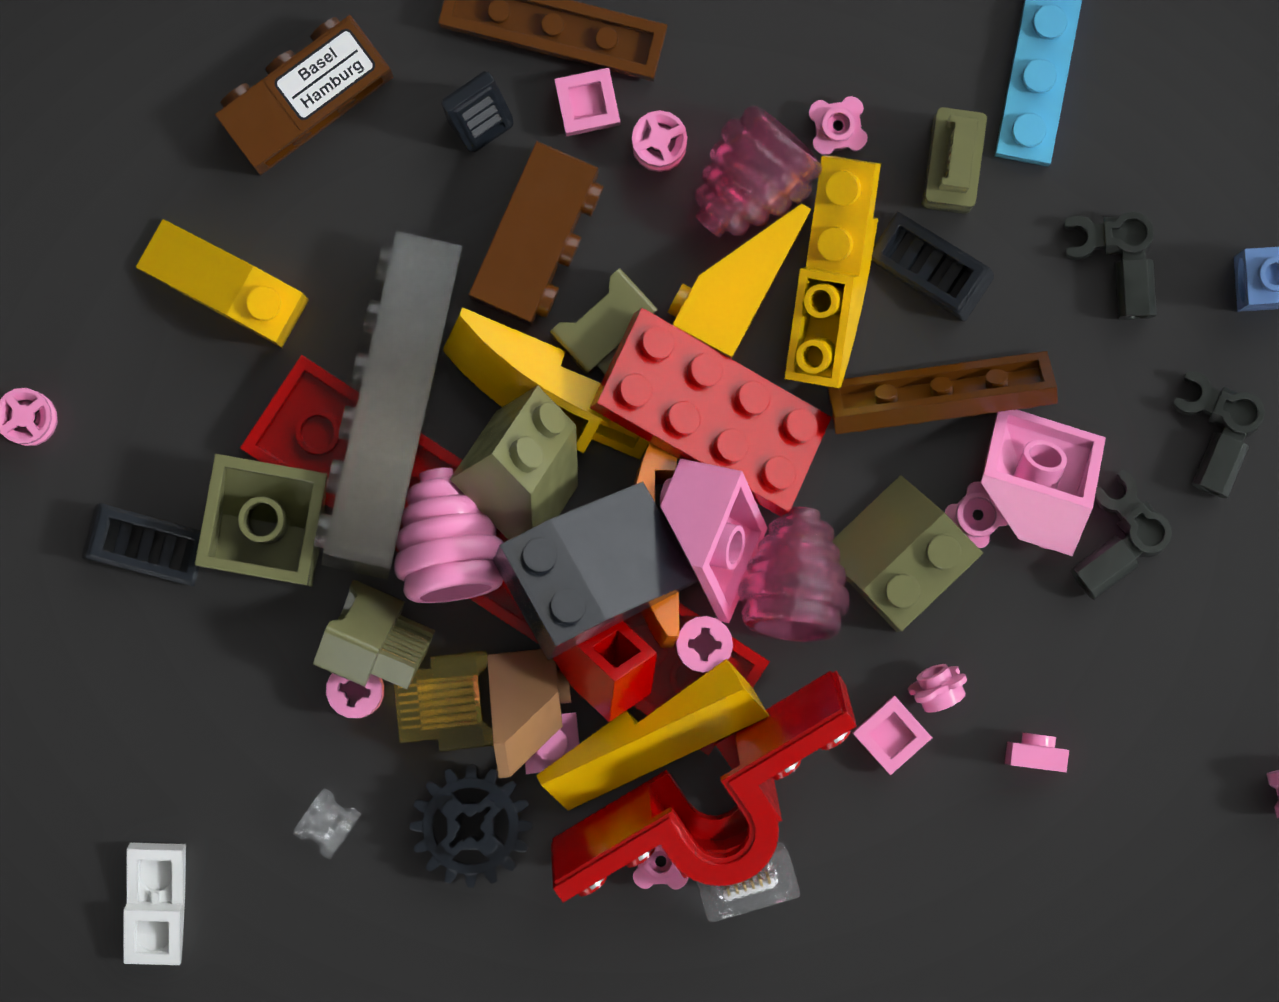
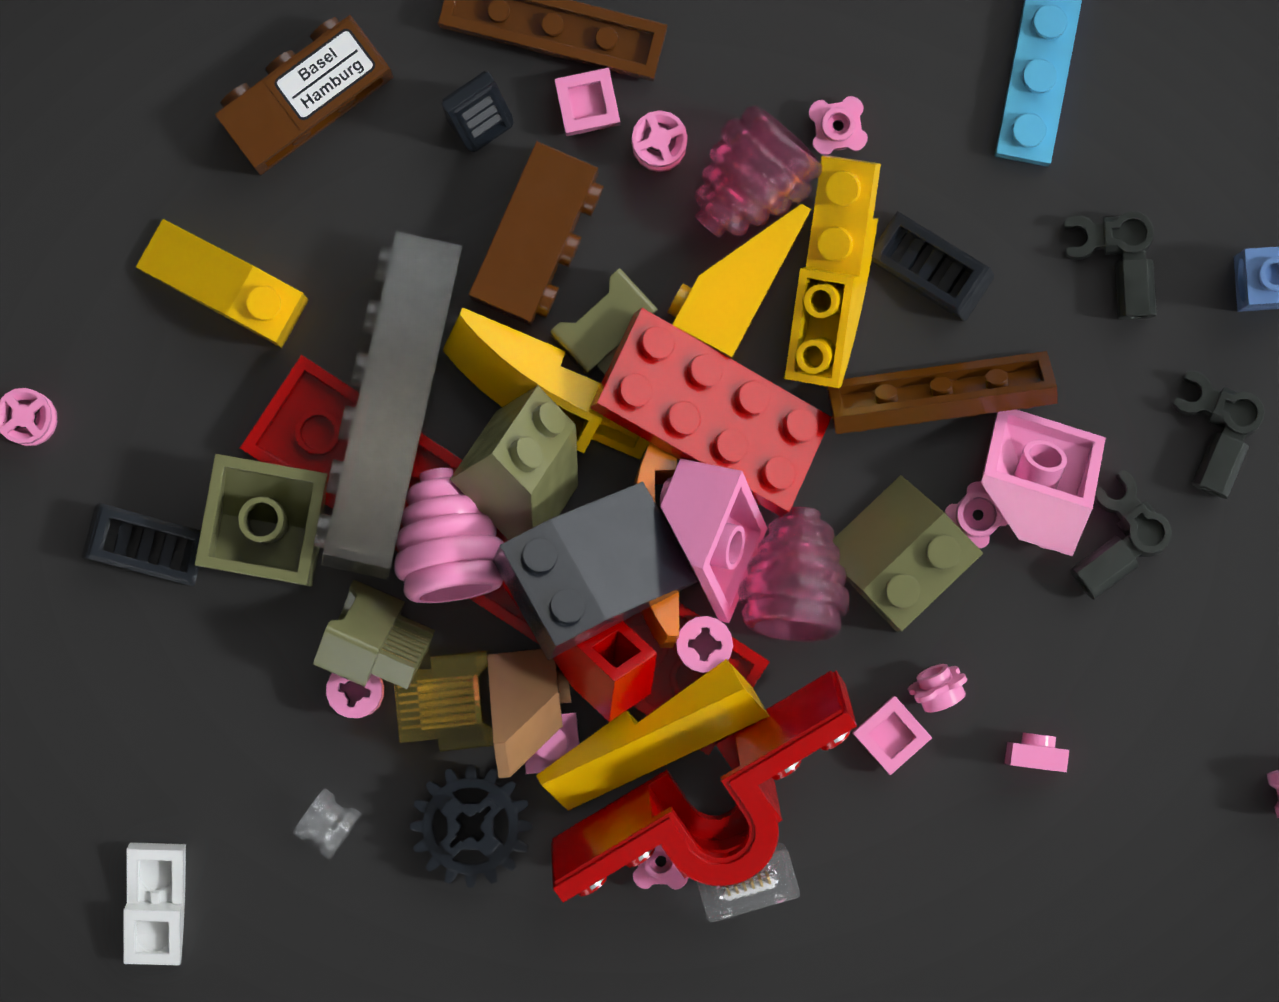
olive piece [921,107,987,214] -> none

